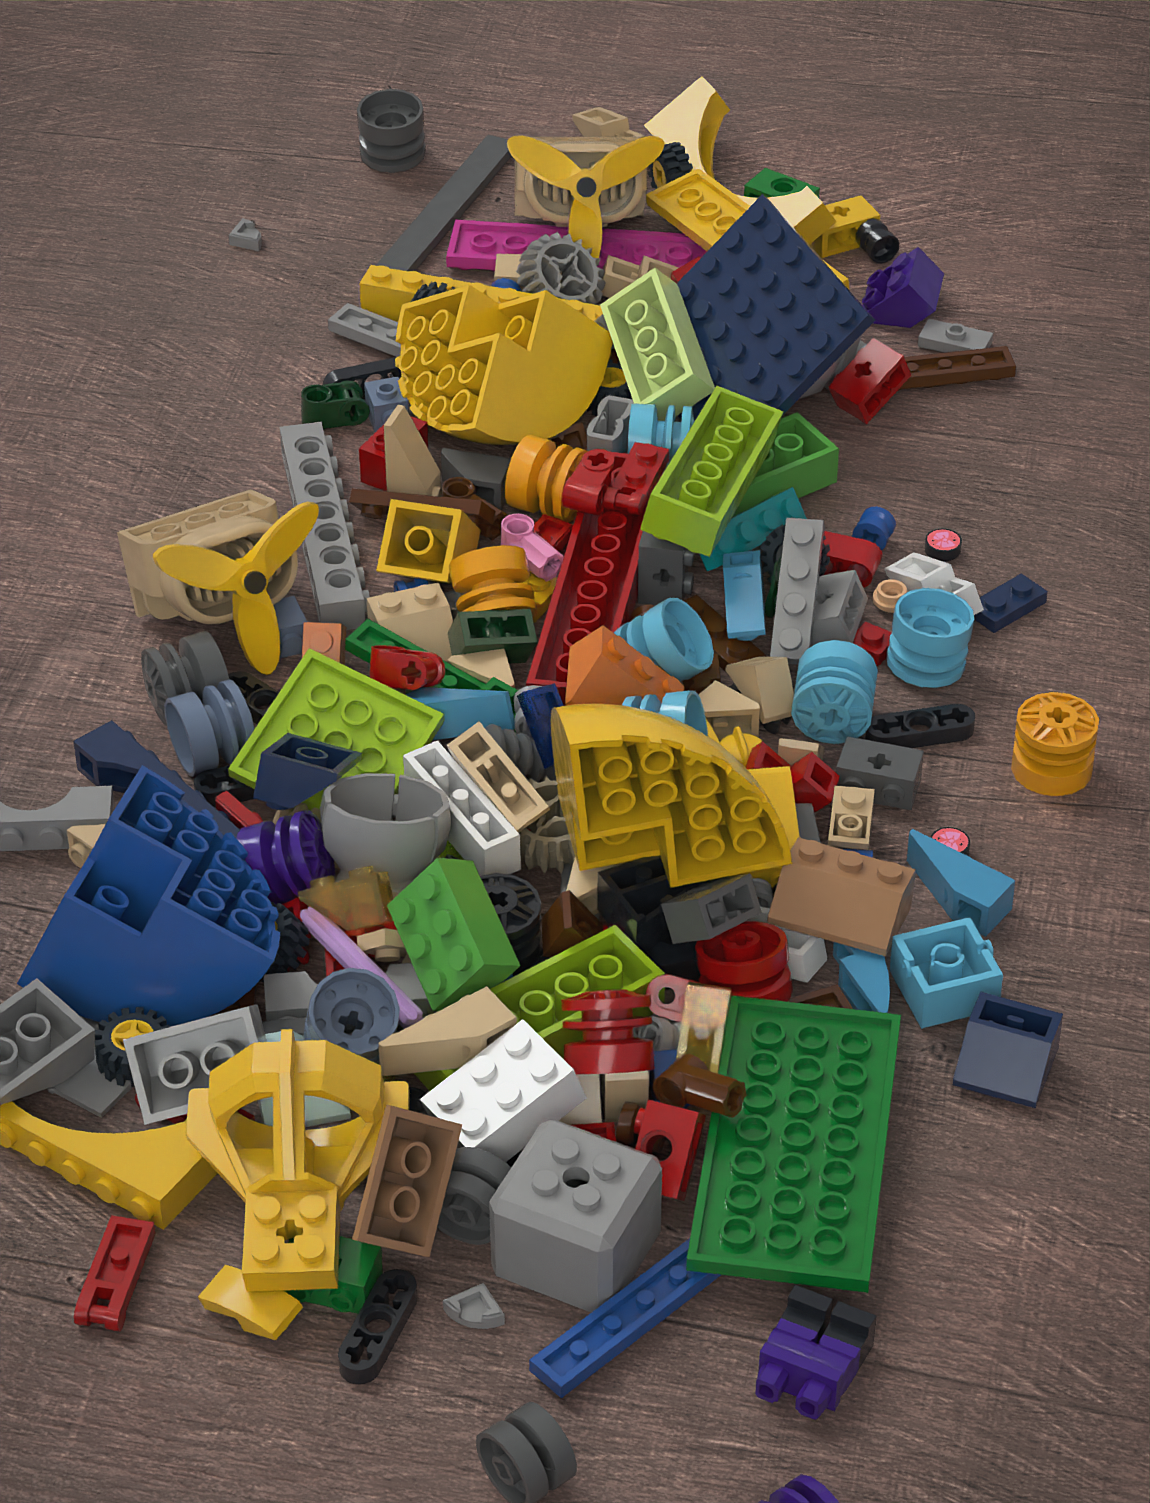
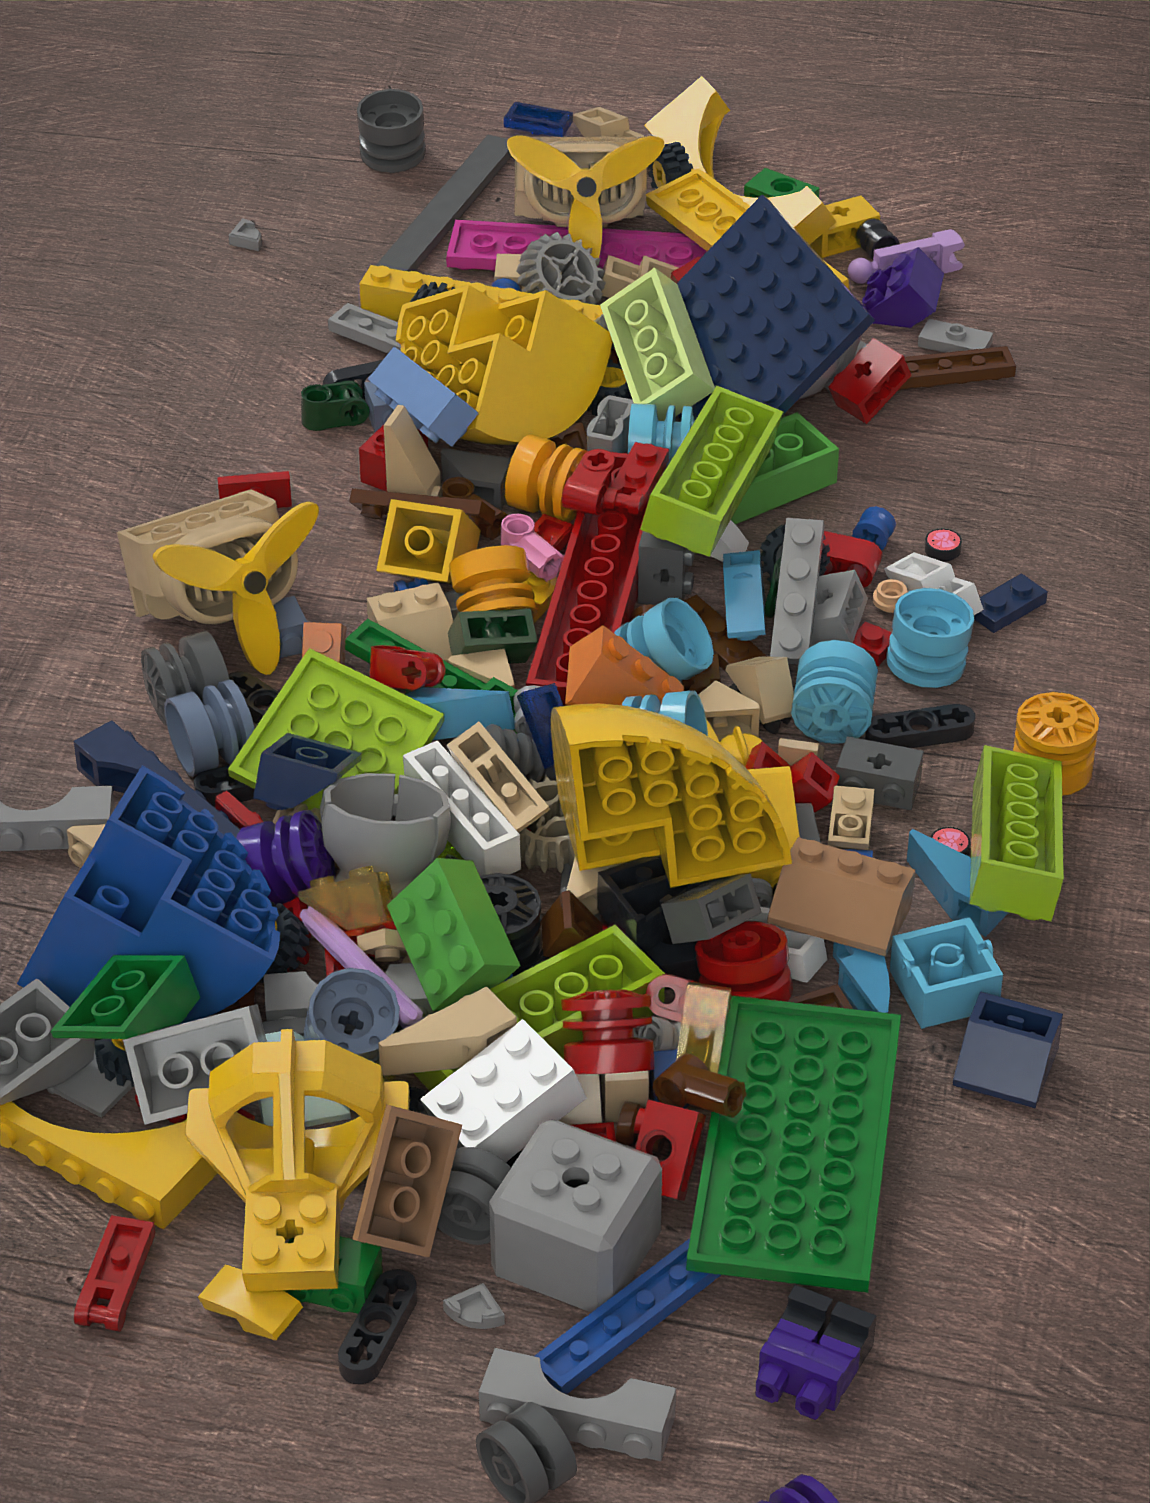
light grey brick [279,422,370,630] -> none
teal plate [699,487,807,571] -> none
none -> green slope [51,955,200,1039]
none -> red plate [217,471,292,508]
none -> medium blue brick [368,347,479,447]
none -> light grey arch [479,1348,676,1461]
none -> clear blue plate [504,102,573,137]
none -> lavender plate [847,229,965,284]
none -> lime brick [969,745,1064,922]

